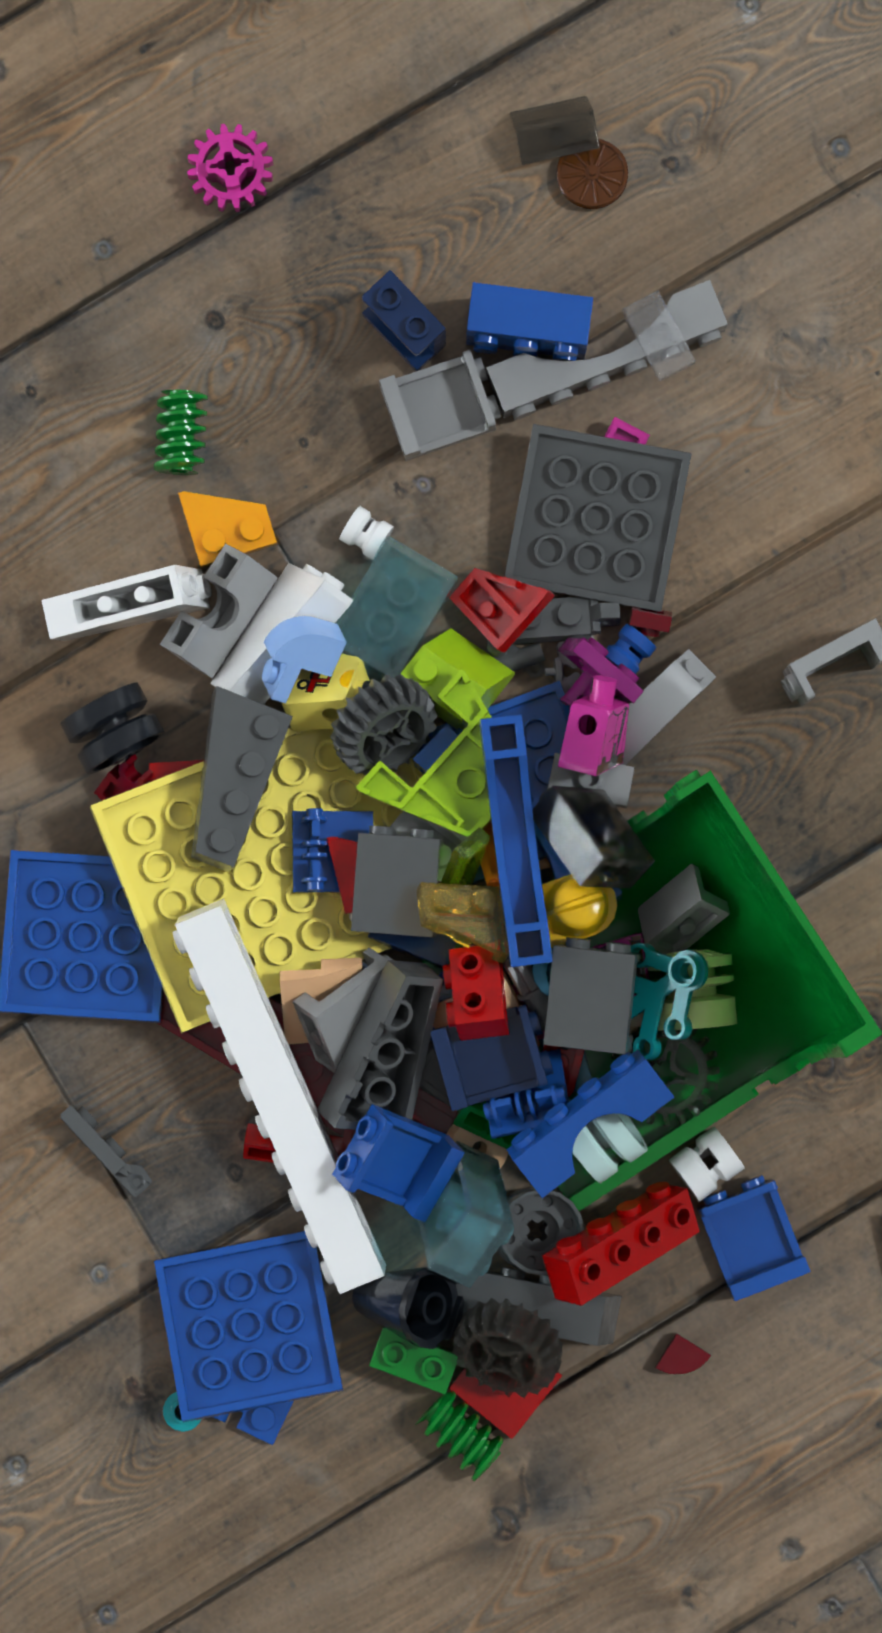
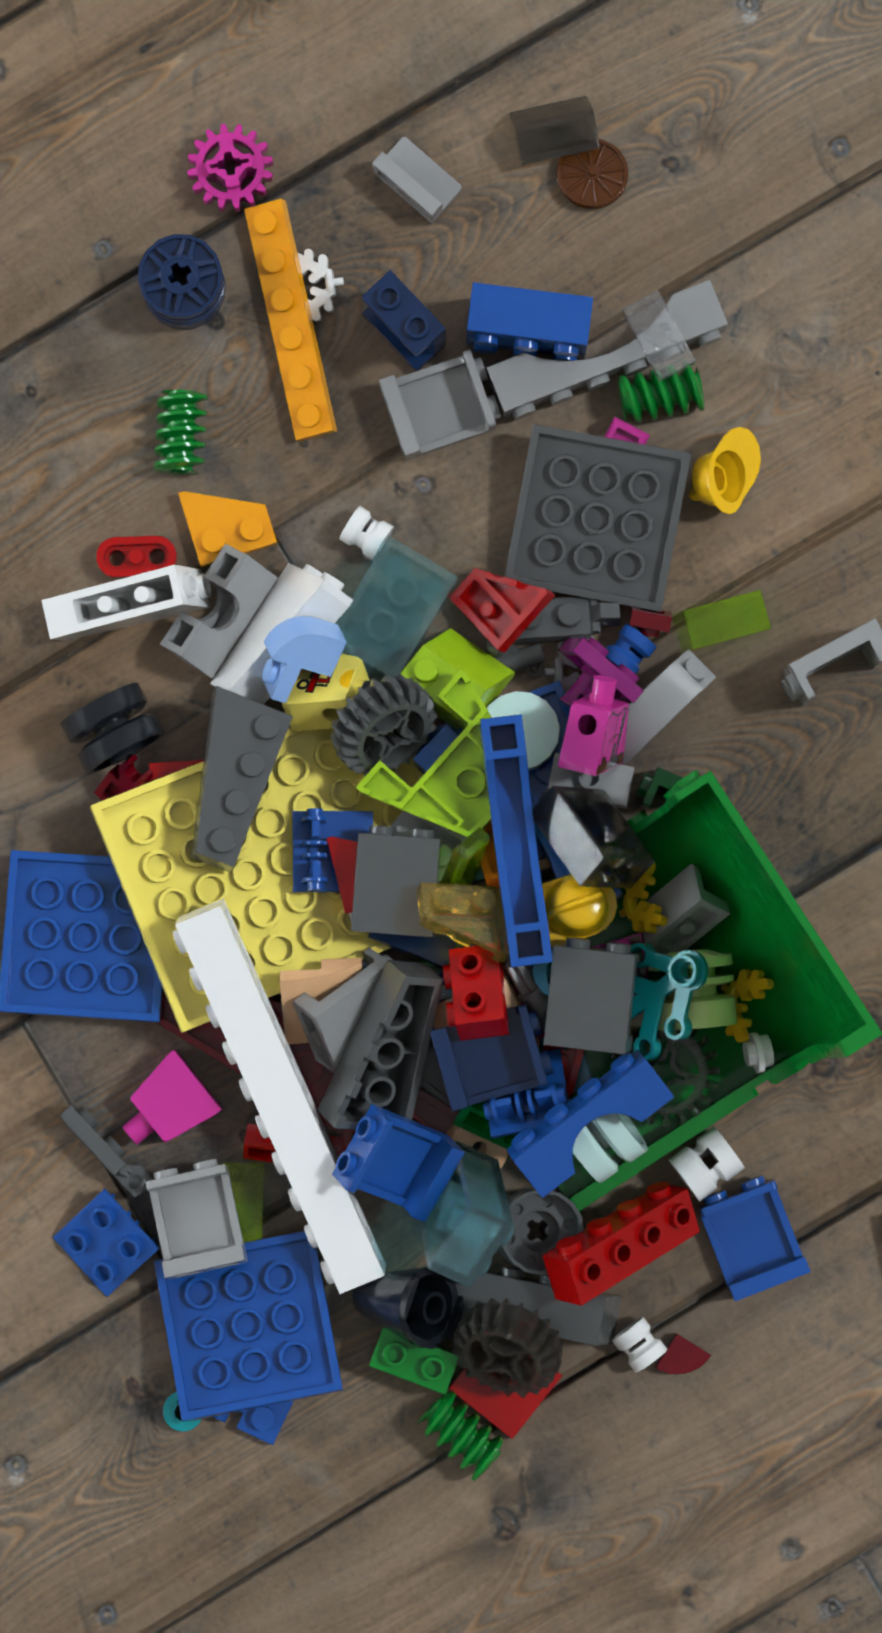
none -> blue hinge [53,1189,159,1297]
none -> red plate [96,535,177,579]
none -> dark pink torso [122,1050,224,1145]
none -> dark blue wheel [138,234,226,330]
none -> light grey panel [145,1159,248,1280]
none -> clear neon green tile [223,1162,264,1243]
none -> light orange plate [244,199,337,442]
none -> white animal [297,249,344,322]
none -> light grey panel [372,137,462,224]
none -> light aqua tile [487,691,560,771]
none -> white wheel [611,1316,668,1373]
none -> green piece [618,362,705,424]
none -> yellow animal [619,860,668,934]
none -> dark green bracket [635,767,683,810]
none -> clear neon green tile [683,590,771,650]
none -> yellow piece [689,427,761,515]
none -> yellow animal [721,969,774,1042]
none -> white plate [742,1032,774,1073]

